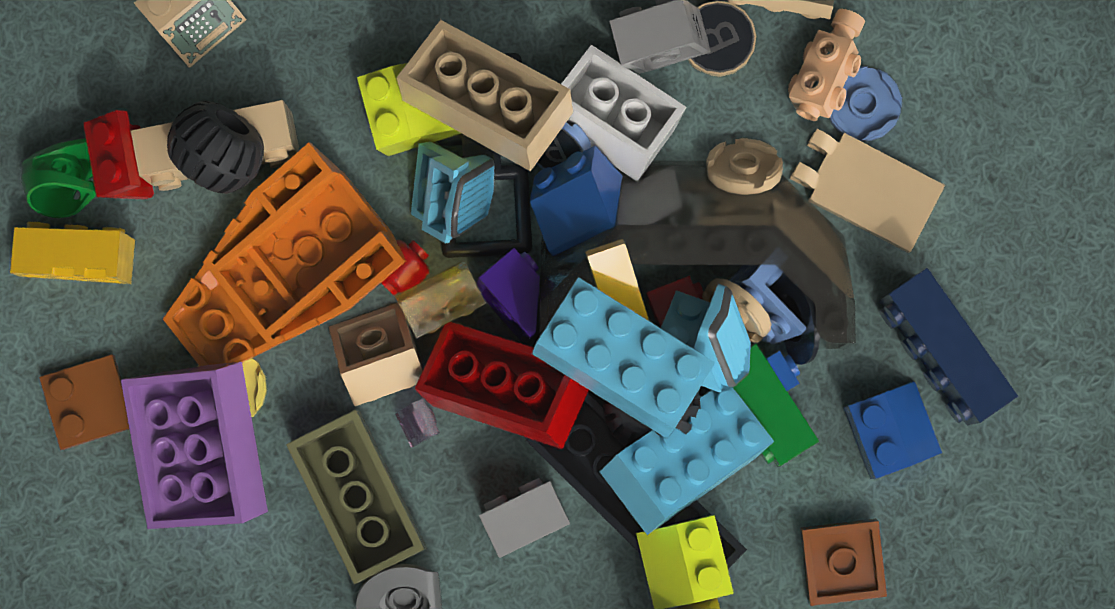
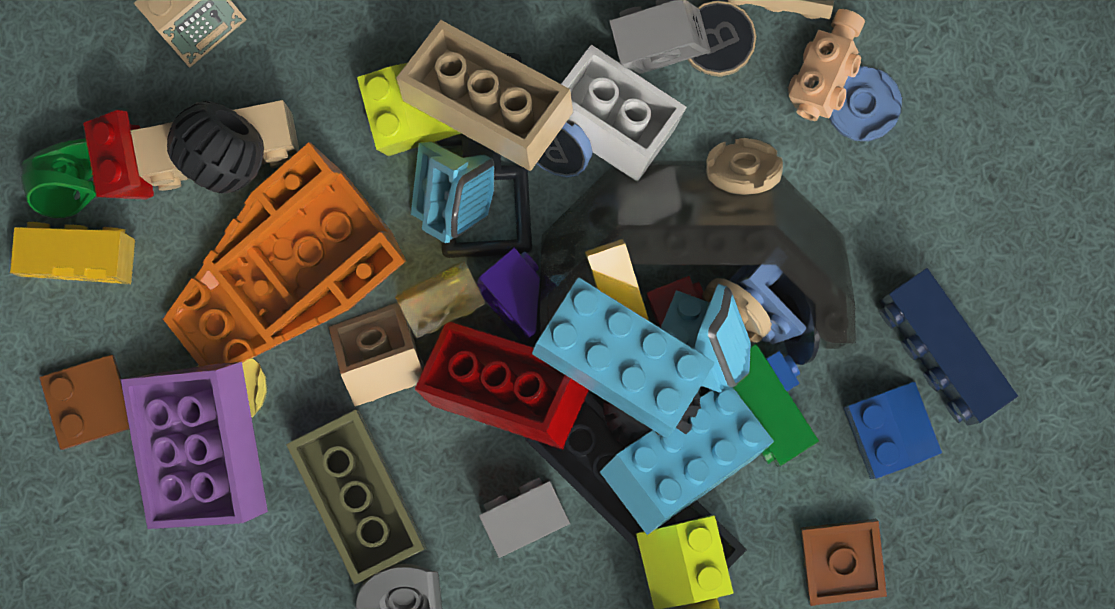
red head [381,240,430,296] -> none
plate [395,398,440,448] -> none
blue slope [530,146,622,256] -> none
tan tile [790,129,945,253] -> none

